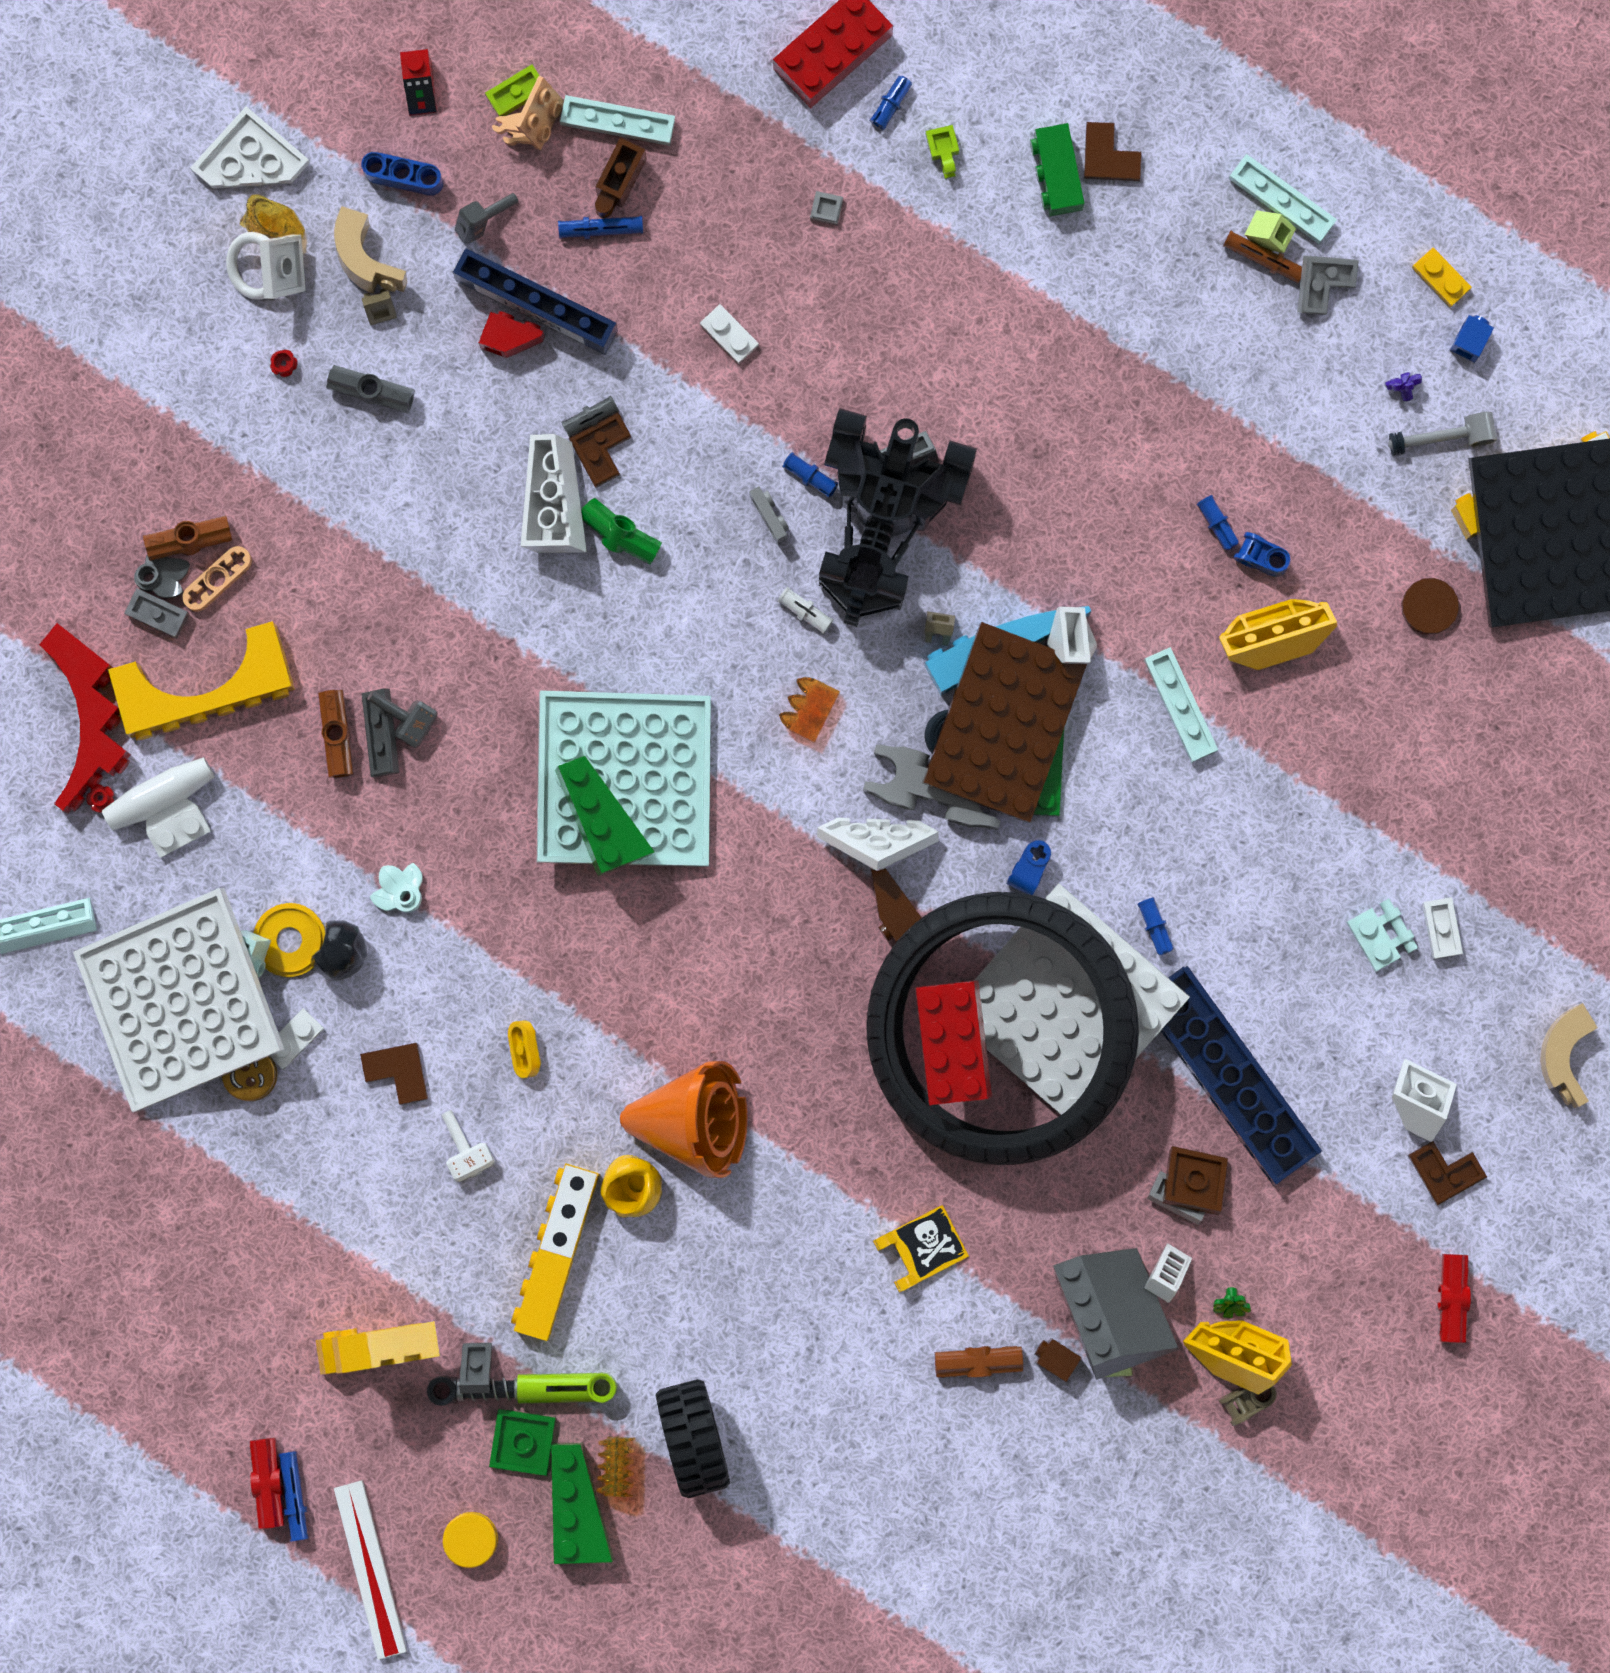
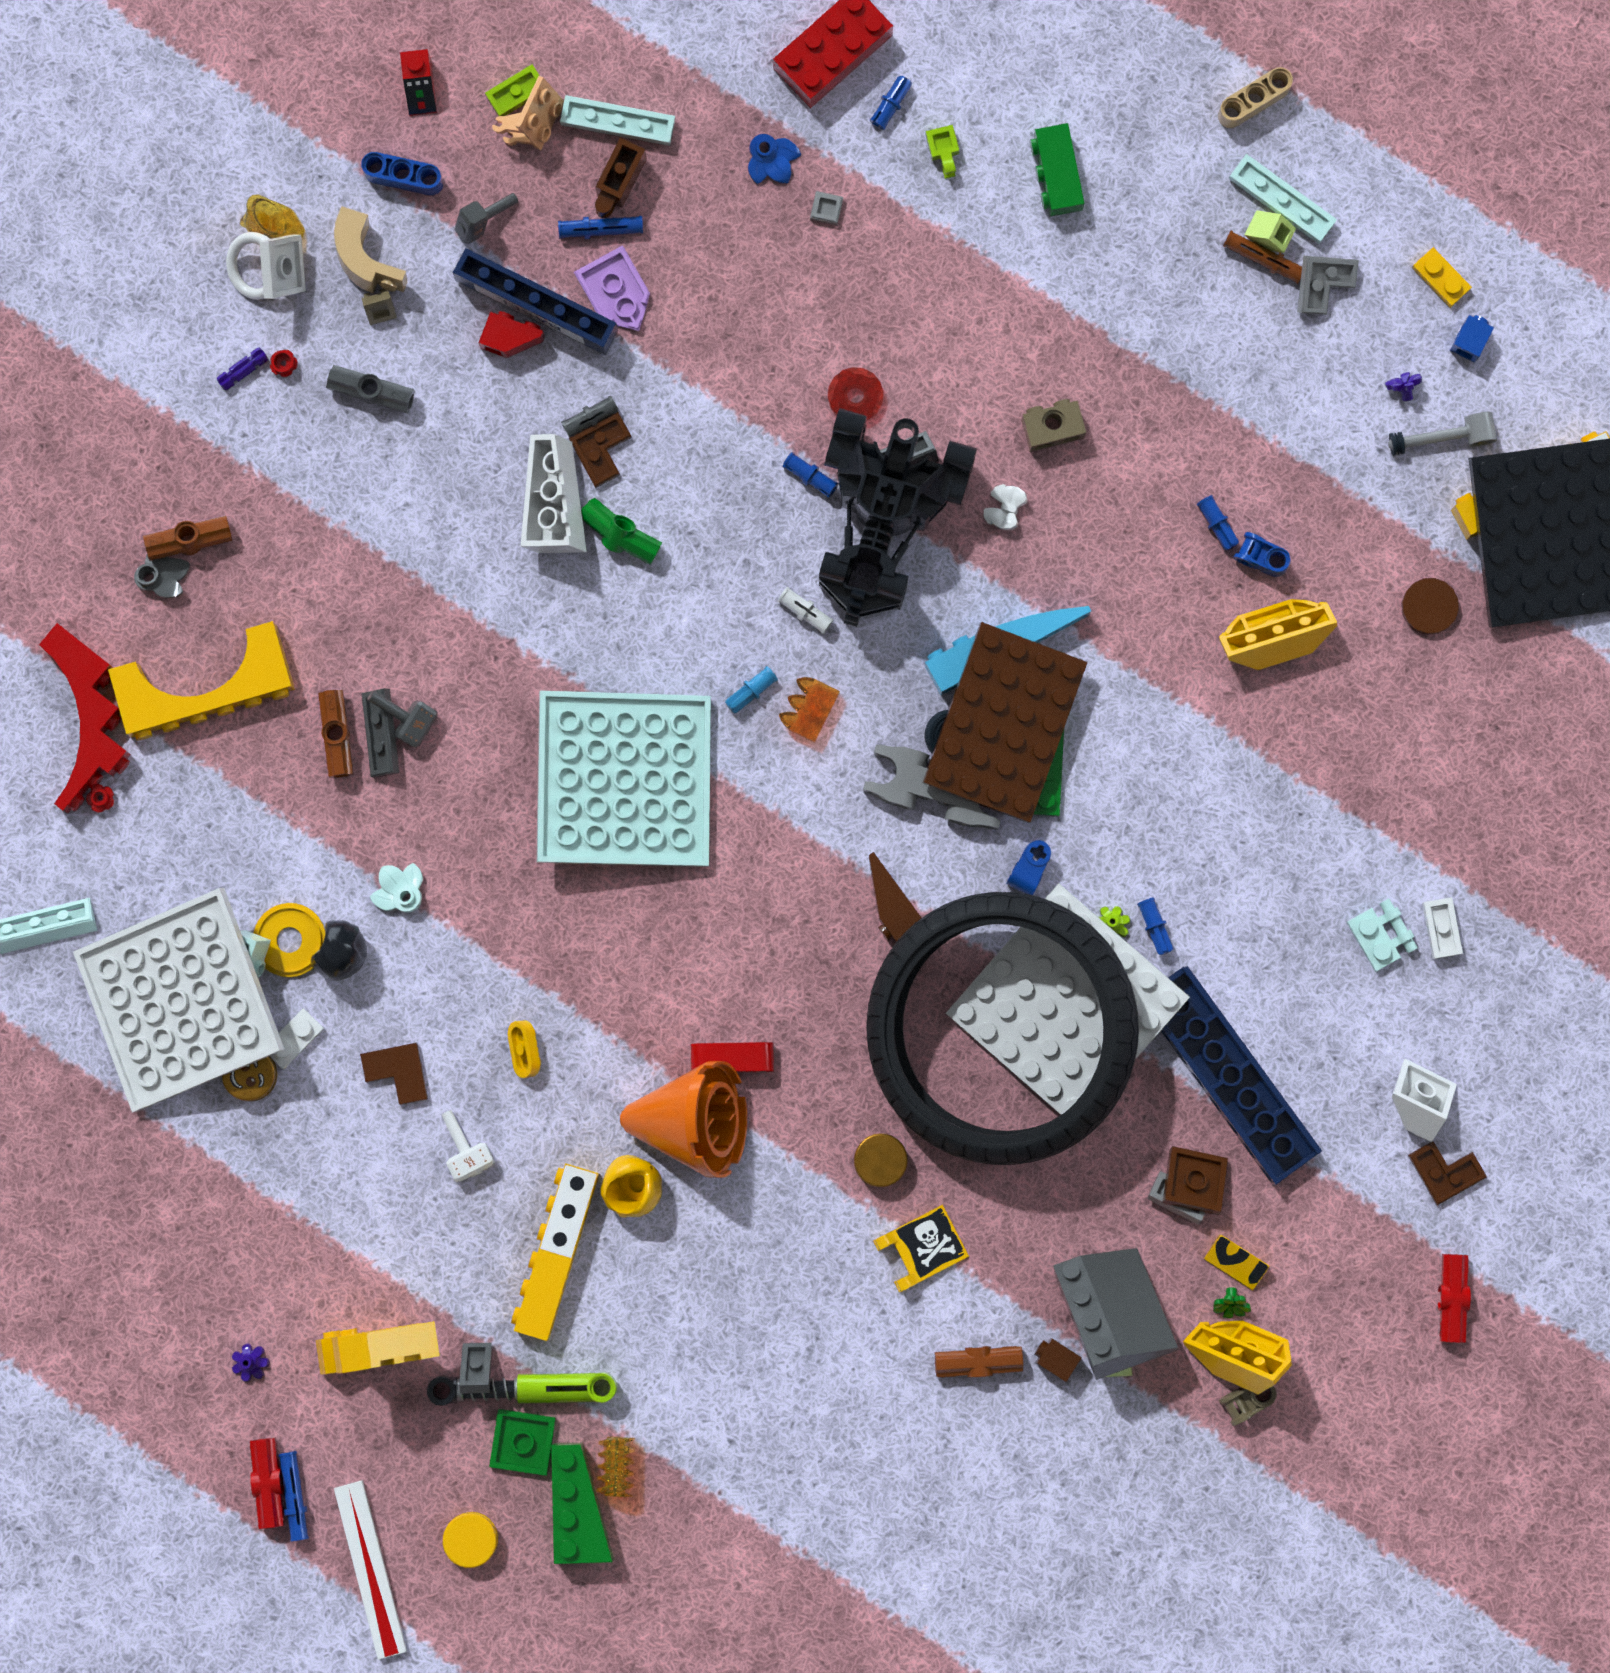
white plate [102,757,215,858] -> none
flat silver plate [124,588,190,639] -> none
light nougat beam [183,546,252,612] -> none
white plate [190,106,310,189] -> none
green wedge [555,756,655,876] -> none
black tyre [656,1379,730,1498] -> none
white plate [700,304,759,364] -> none
light grey plate [749,486,789,545] -> none
white plate [817,818,939,871] -> none
red piece [916,980,992,1105] -> none
dark tan tile [924,611,955,646] -> none
white slope [1047,607,1097,664] -> none
reddish brown tile [1084,122,1141,181] -> none
light aqua plate [1144,647,1218,763] -> none
white slope [1144,1243,1192,1303] -> none
tan arch [1540,1003,1598,1108] -> none
none -> dark purple axle [217,347,268,390]
none -> dark purple plant [232,1344,270,1382]
none -> lavender tile [574,245,650,331]
none -> red beam [690,1042,774,1072]
none -> dark azure axle [725,666,778,714]
none -> blue plate [748,134,801,184]
none -> clear red tile [828,367,884,421]
none -> pearl gold head [854,1133,908,1187]
none -> white piece [984,484,1028,530]
none -> dark tan brick [1021,399,1086,452]
none -> lime plant [1099,906,1131,937]
none -> slope [1204,1234,1270,1290]
none -> tan beam [1218,67,1293,128]

